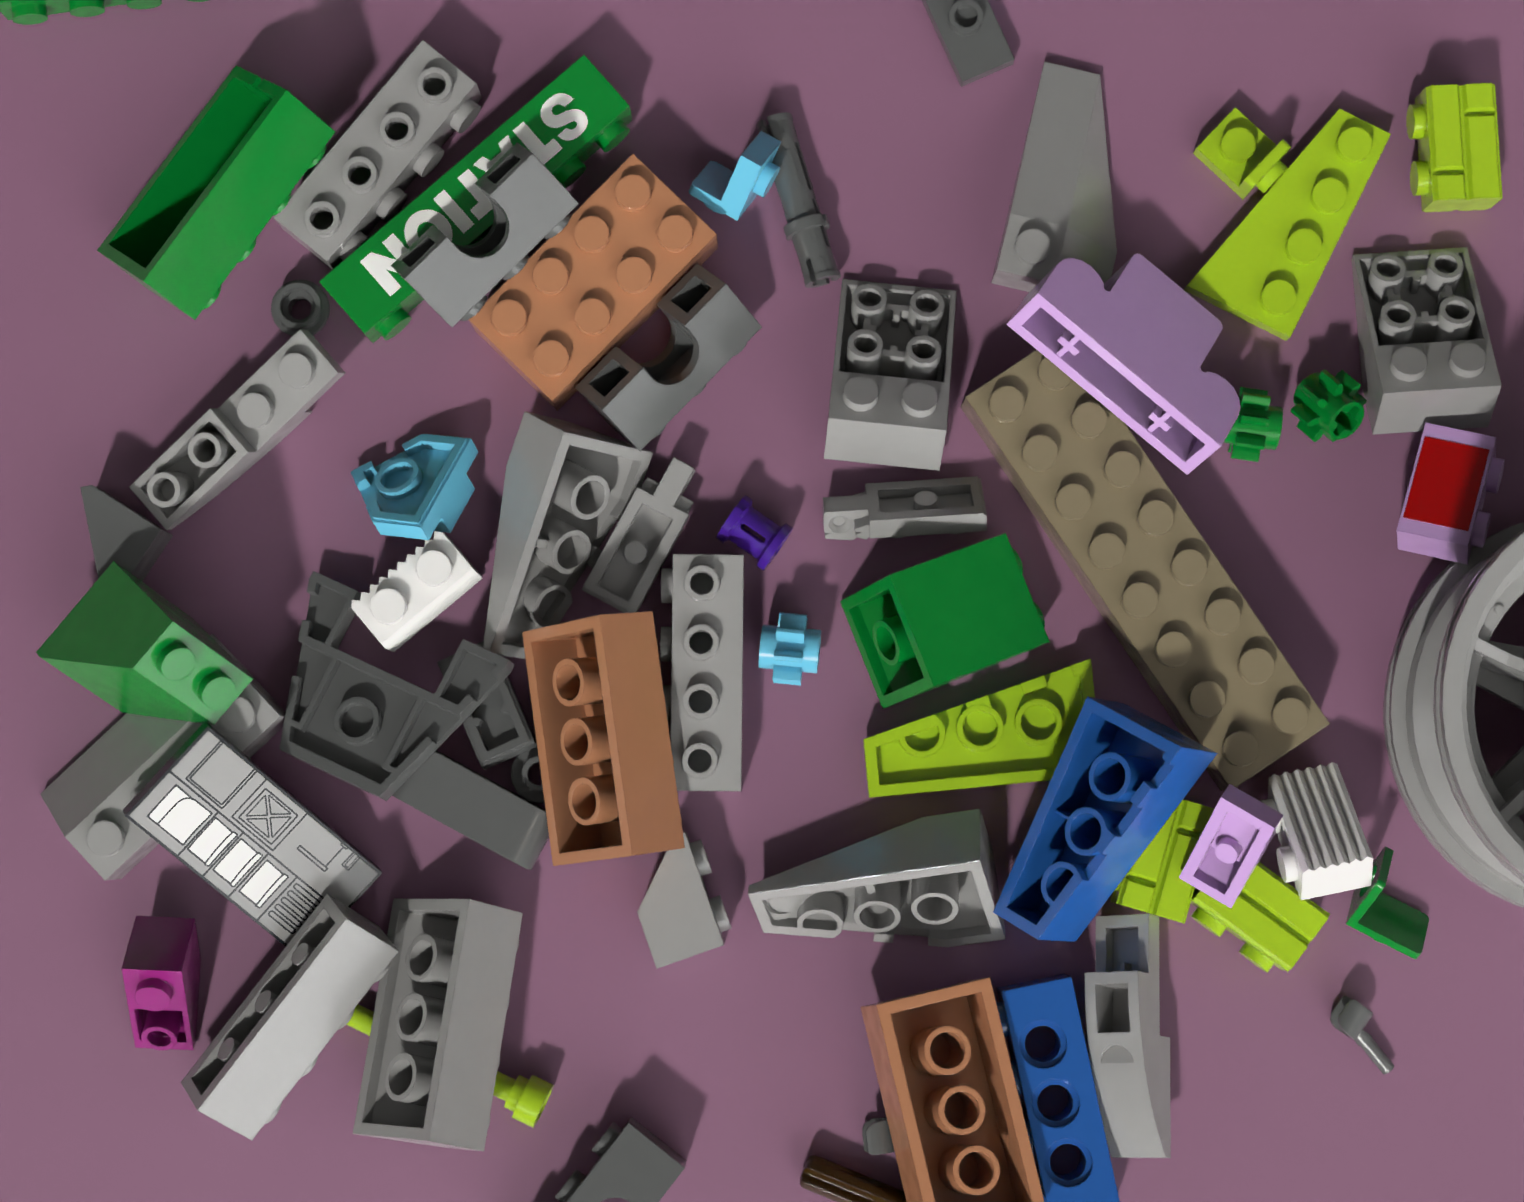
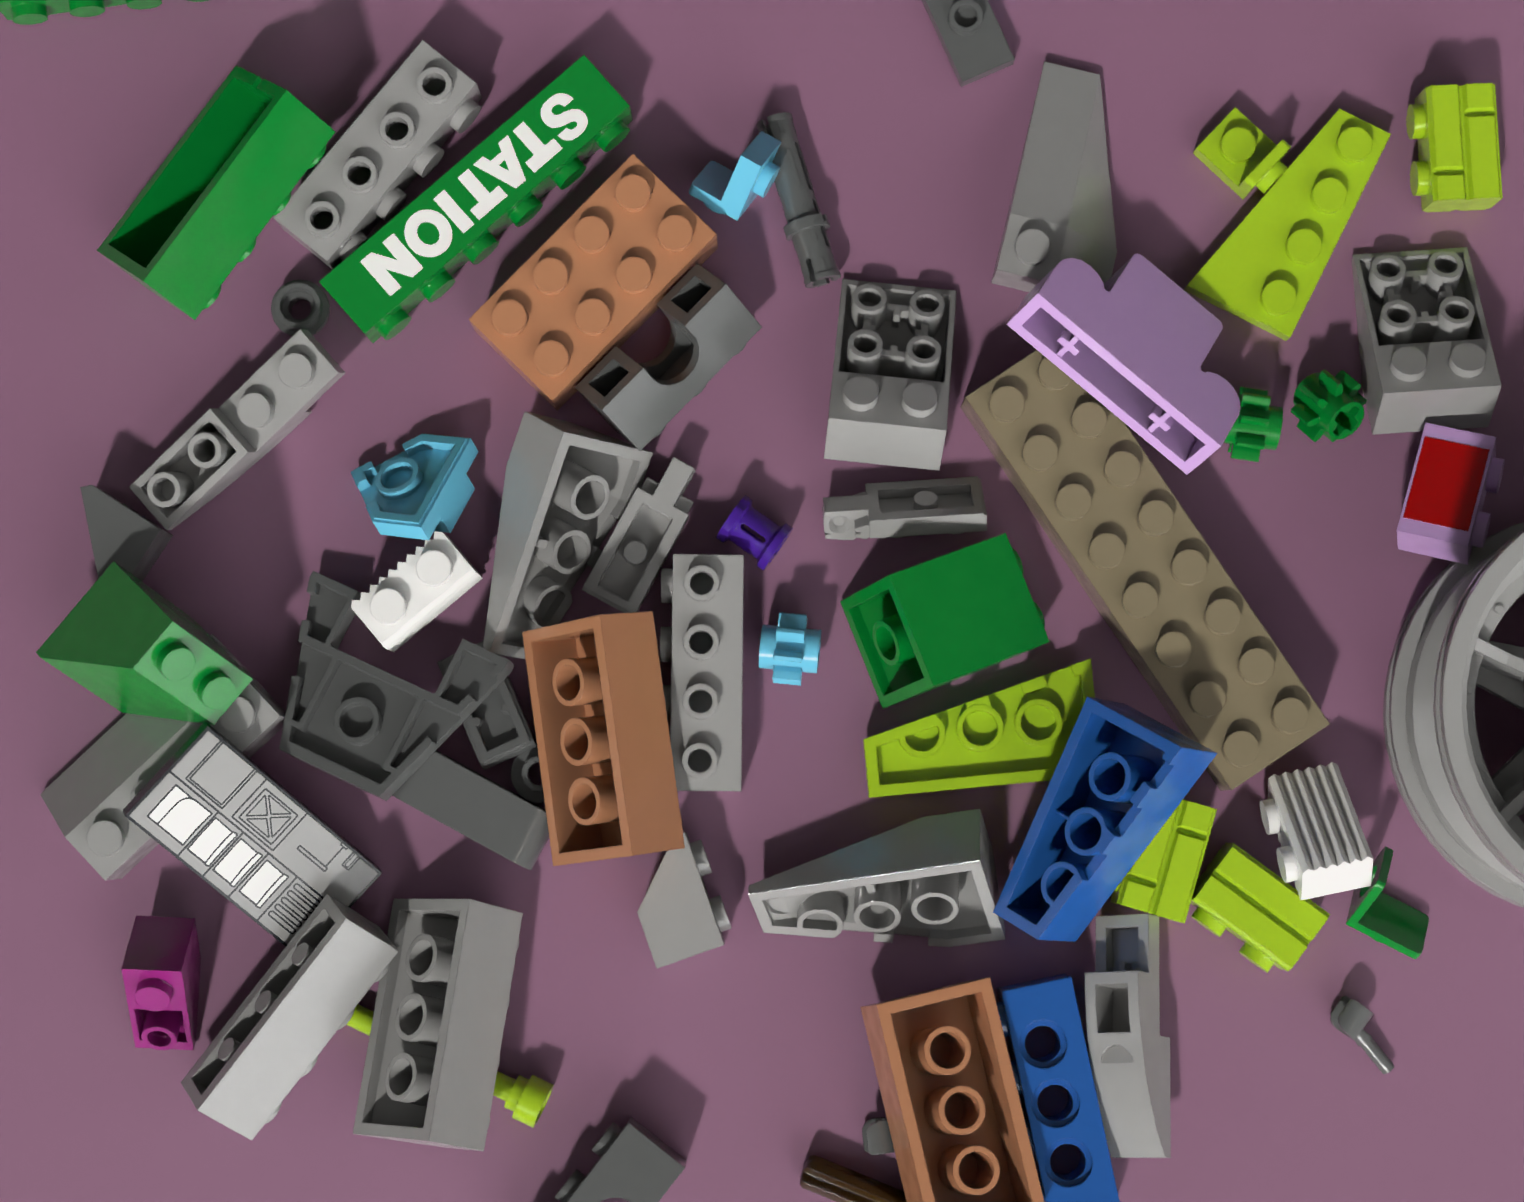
arch [391,143,579,327] -> none
lavender slope [1179,784,1283,908] -> none

